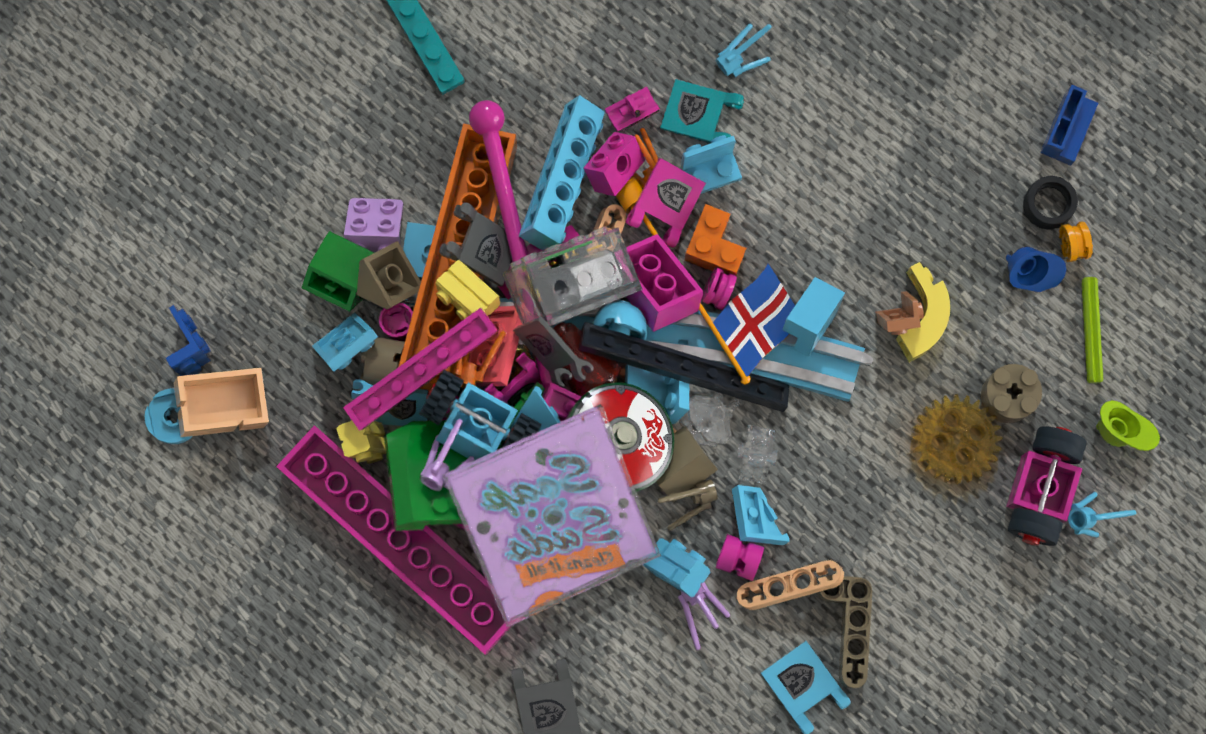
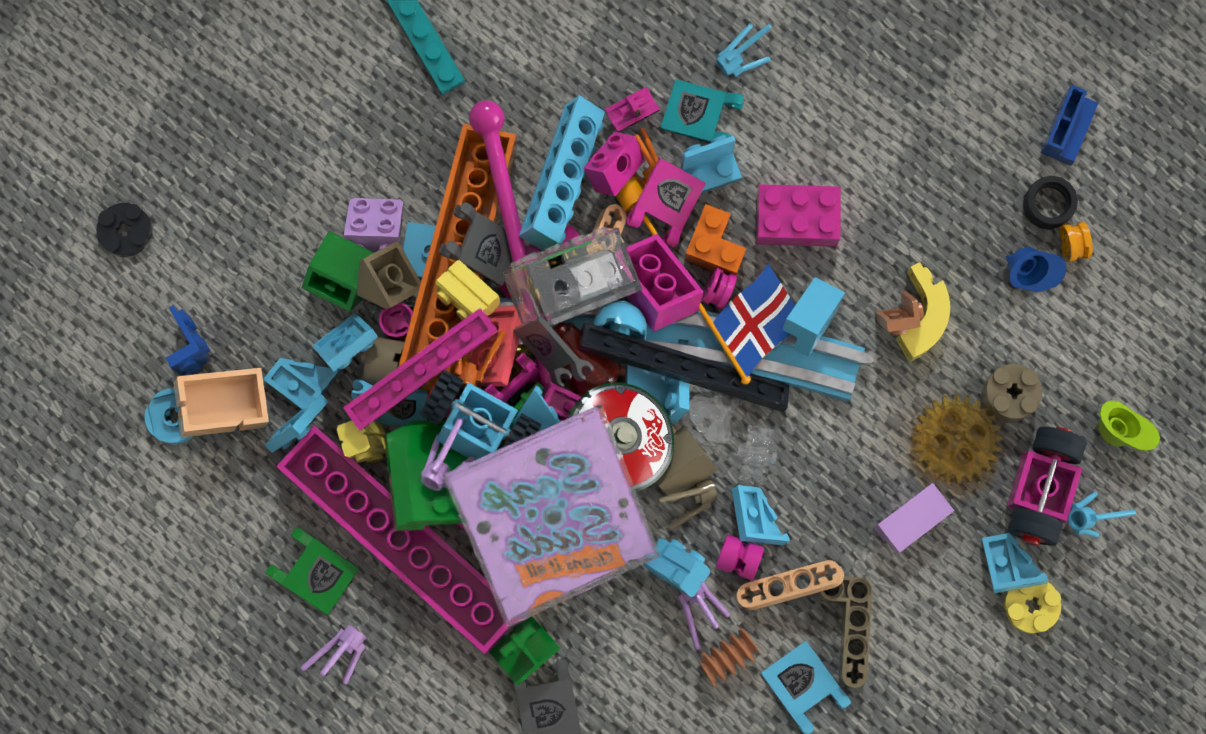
lime axle [1081,277,1103,384] -> none
none -> black plate [96,203,152,257]
none -> medium azure wing [263,358,340,410]
none -> medium azure wing [265,394,329,453]
none -> green flag [266,528,359,615]
none -> lavender plant [301,625,366,685]
none -> green plate [489,615,561,686]
none -> nougat piece [697,628,761,687]
none -> dark pink brick [756,184,841,247]
none -> lavender piece [874,483,955,554]
none -> medium azure wing [982,533,1048,593]
none -> light yellow plate [1004,582,1061,634]

